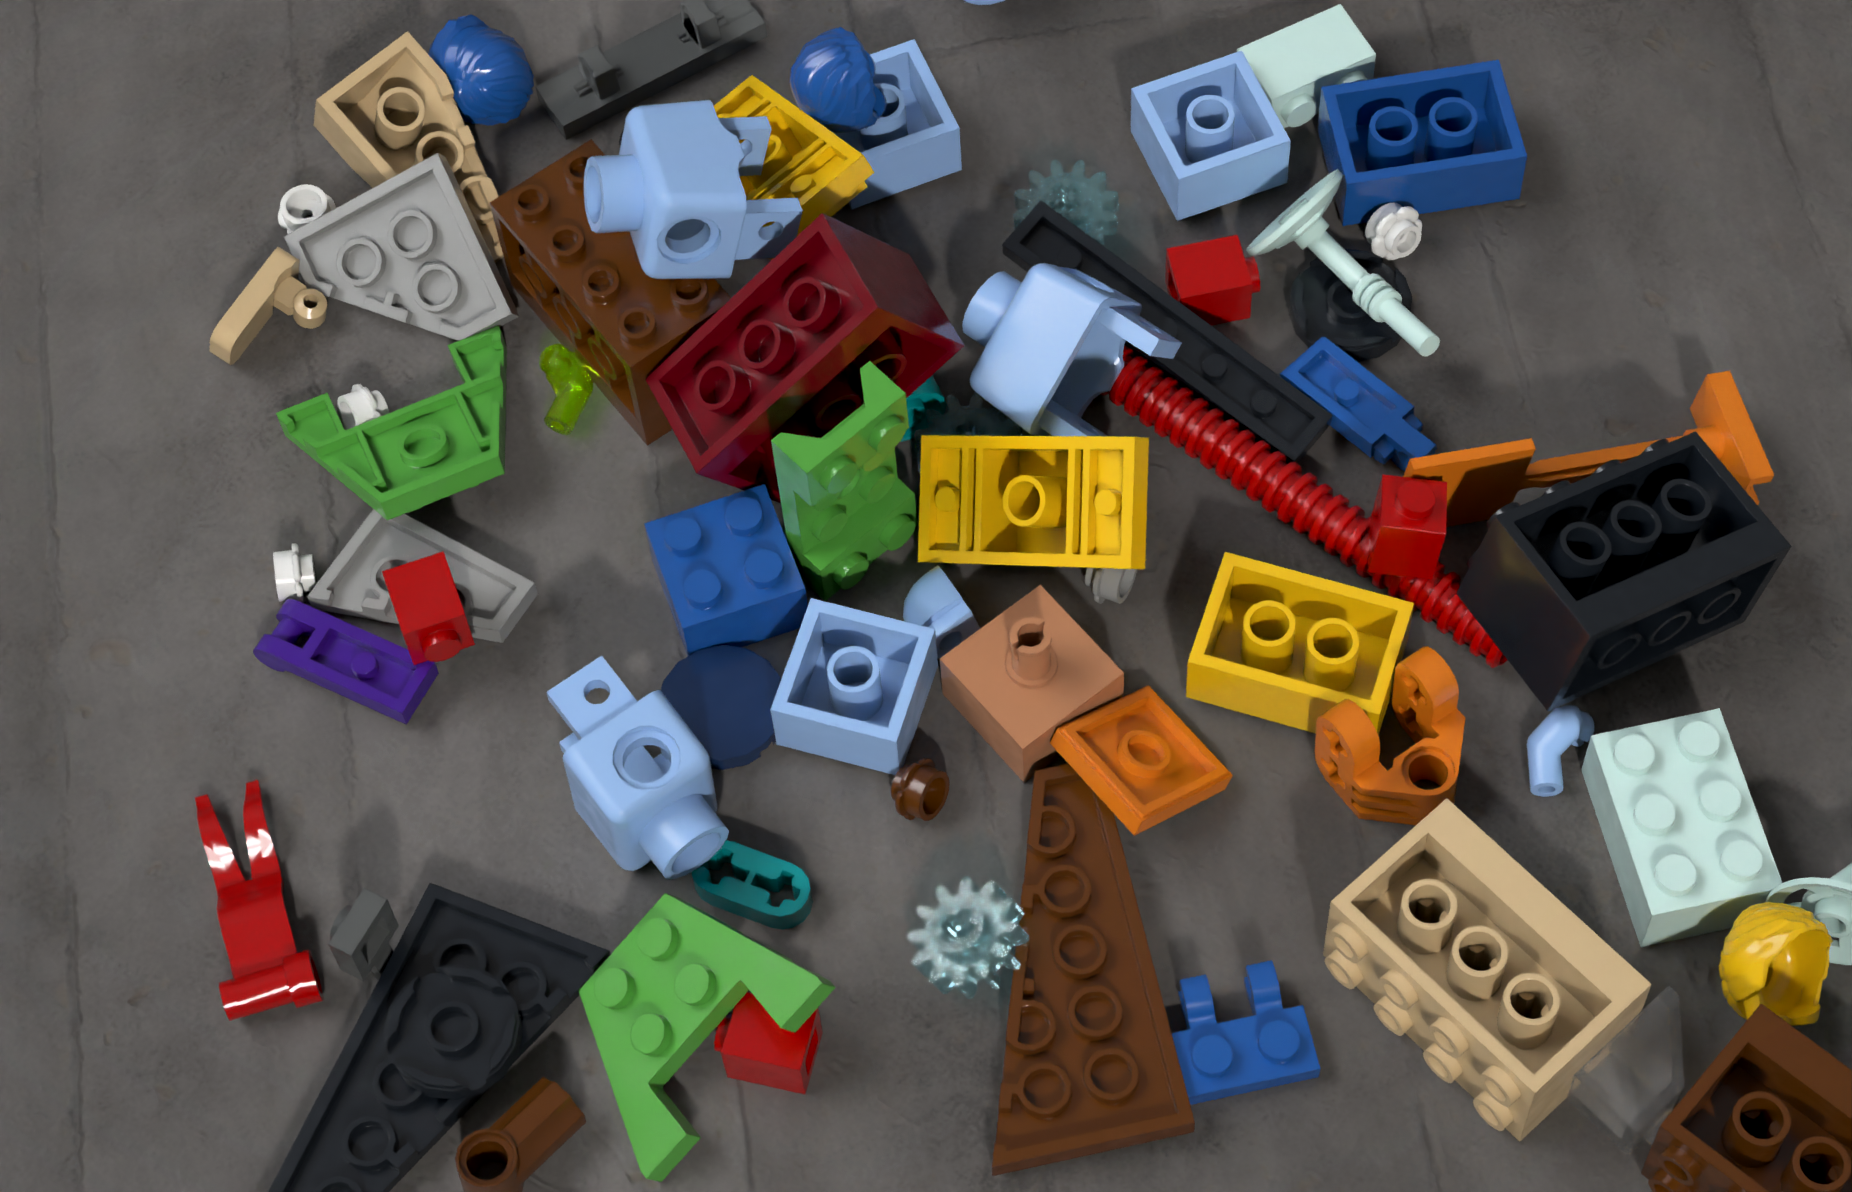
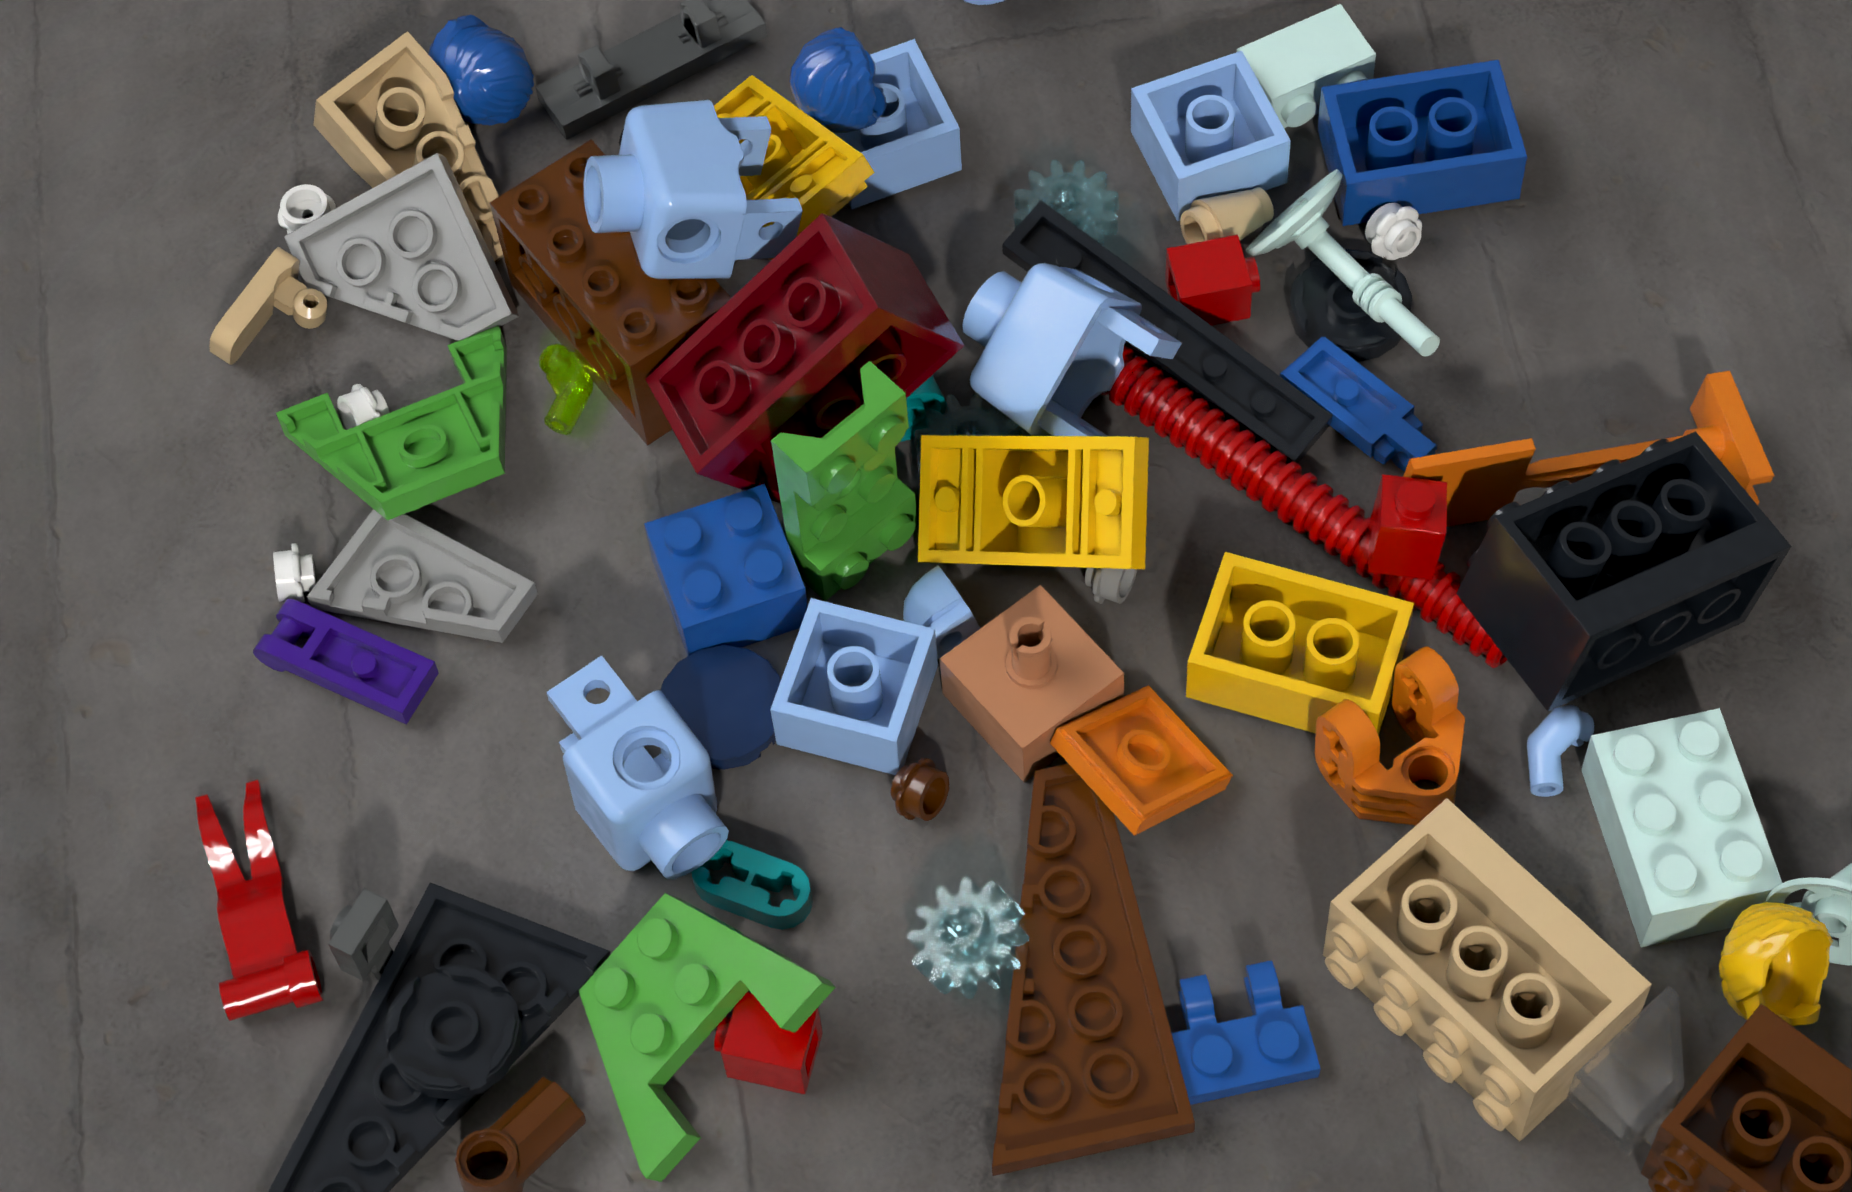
red brick [382,551,475,665] -> none
none -> tan cone [1180,187,1274,244]

